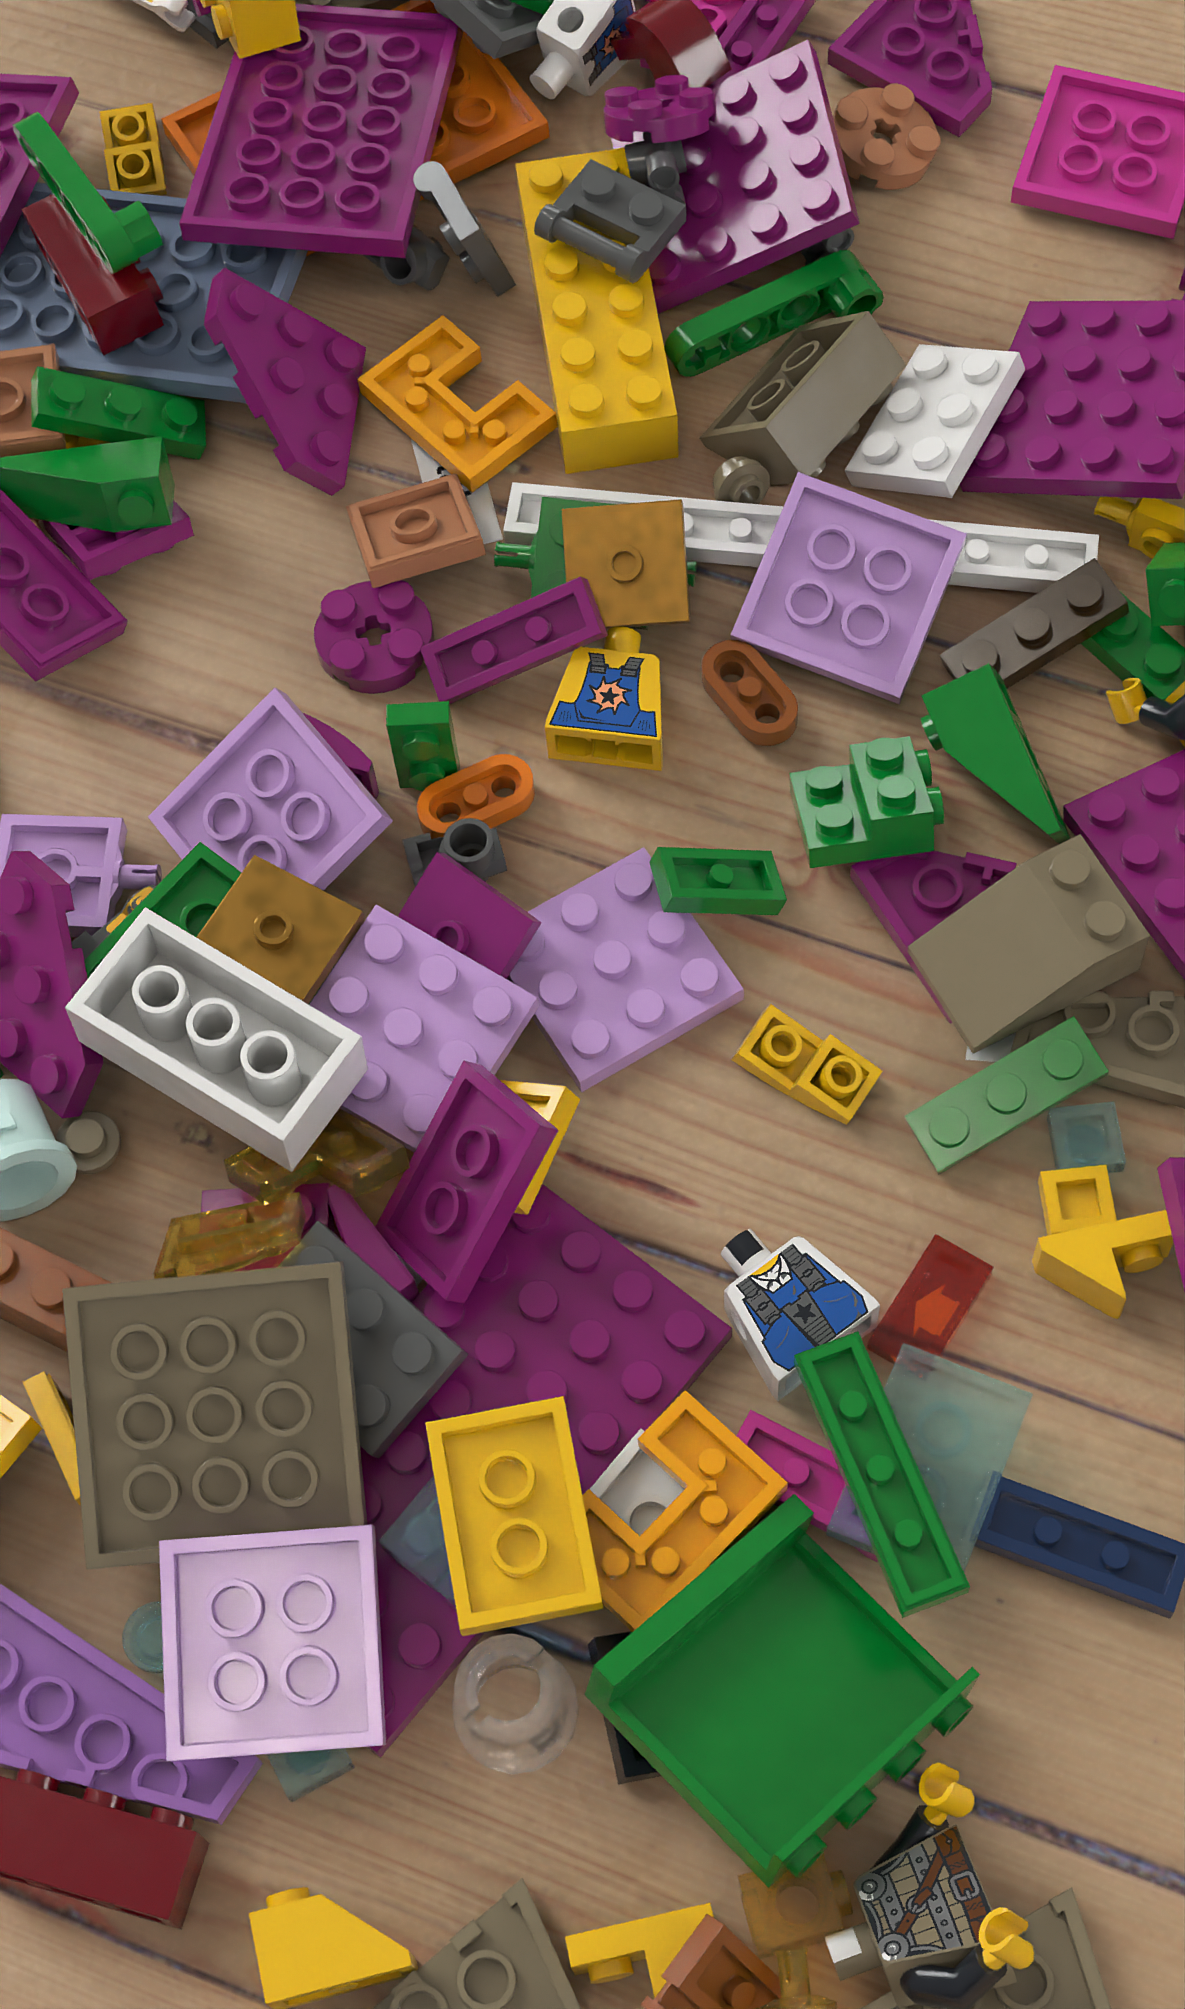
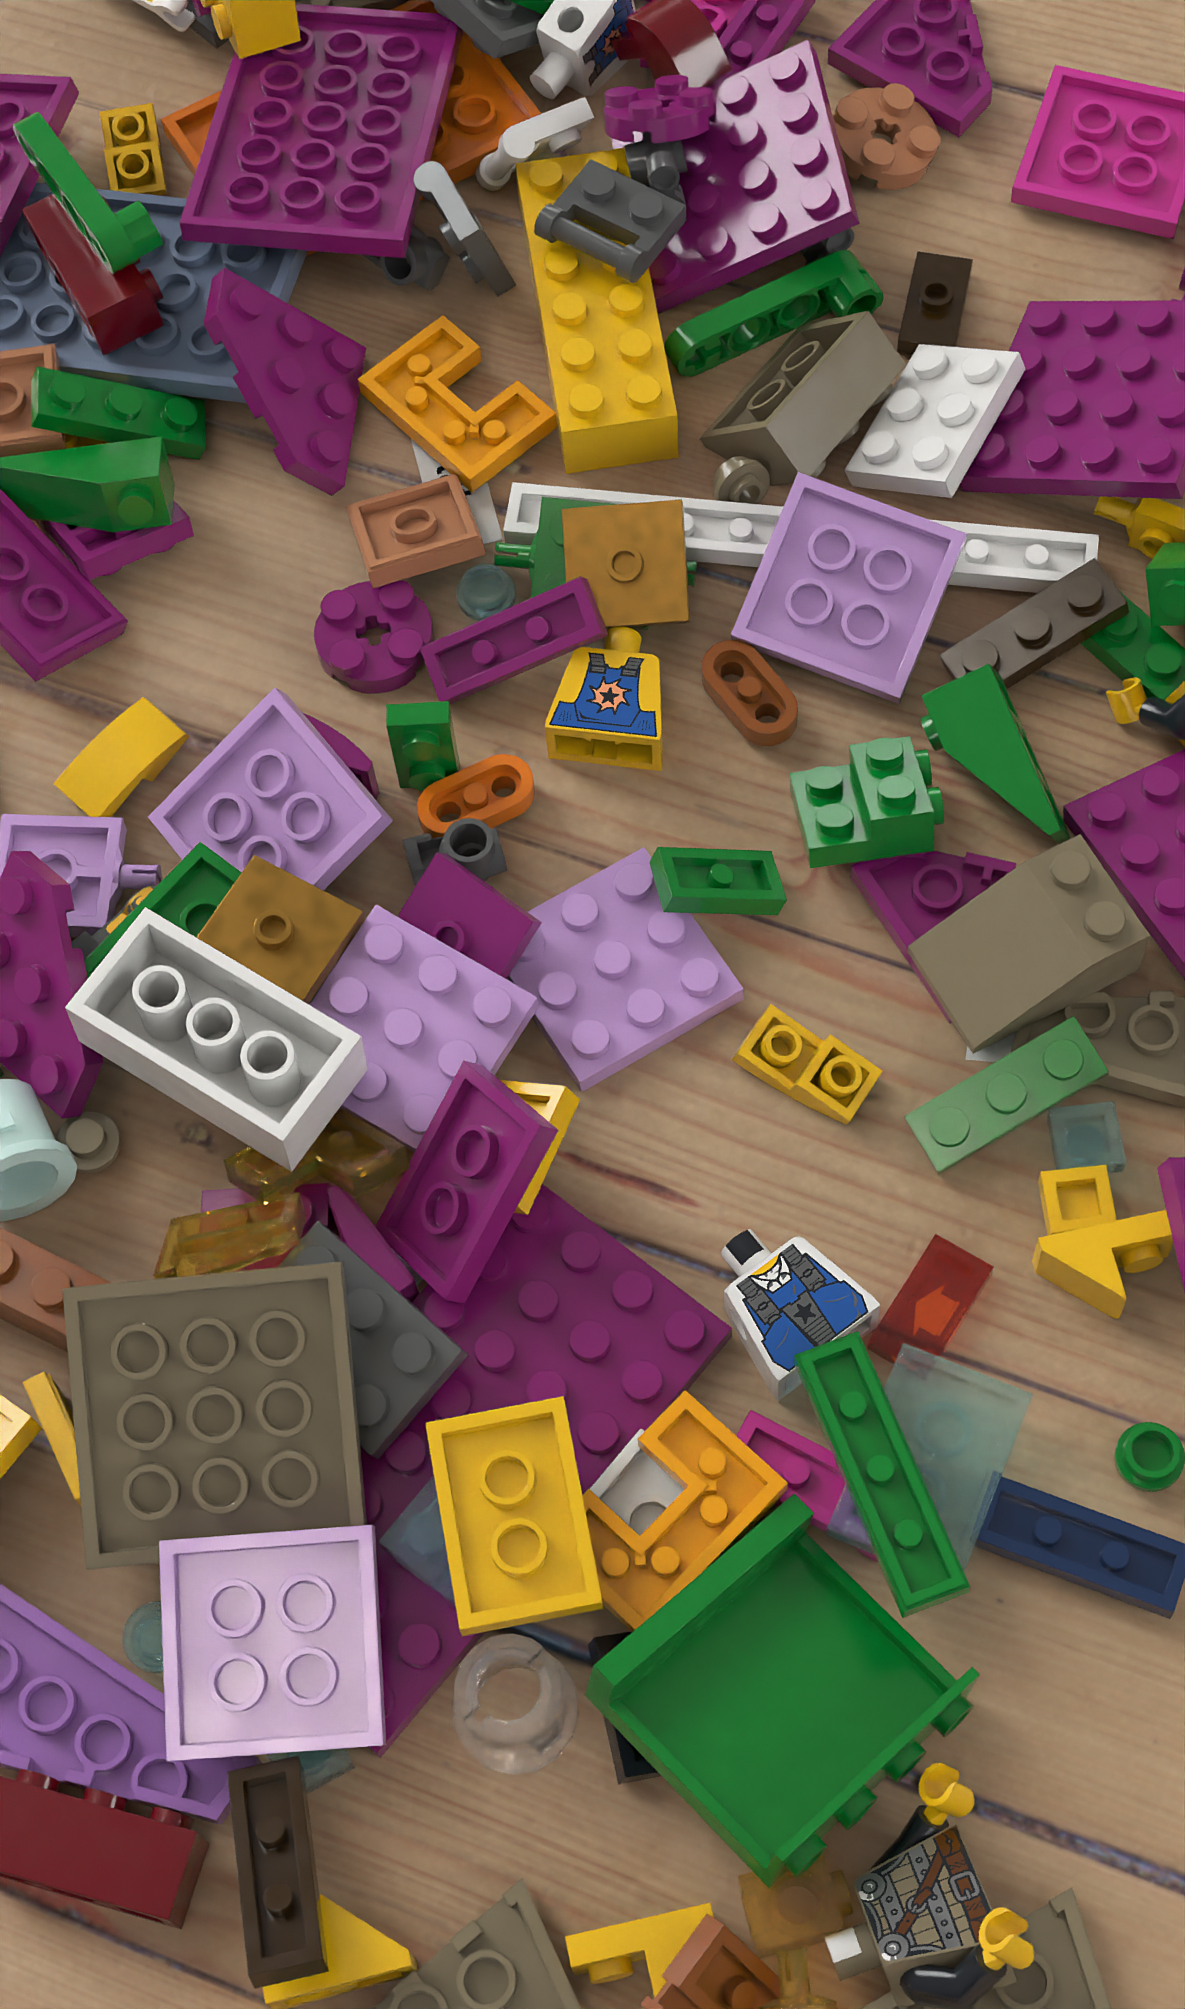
none -> yellow slope [53,697,189,817]
none -> dark brown plate [227,1755,329,1989]
none -> clear light blue plate [456,563,516,621]
none -> white plate [476,97,594,191]
none -> dark brown plate [897,251,973,355]
none -> green plate [1114,1422,1185,1492]

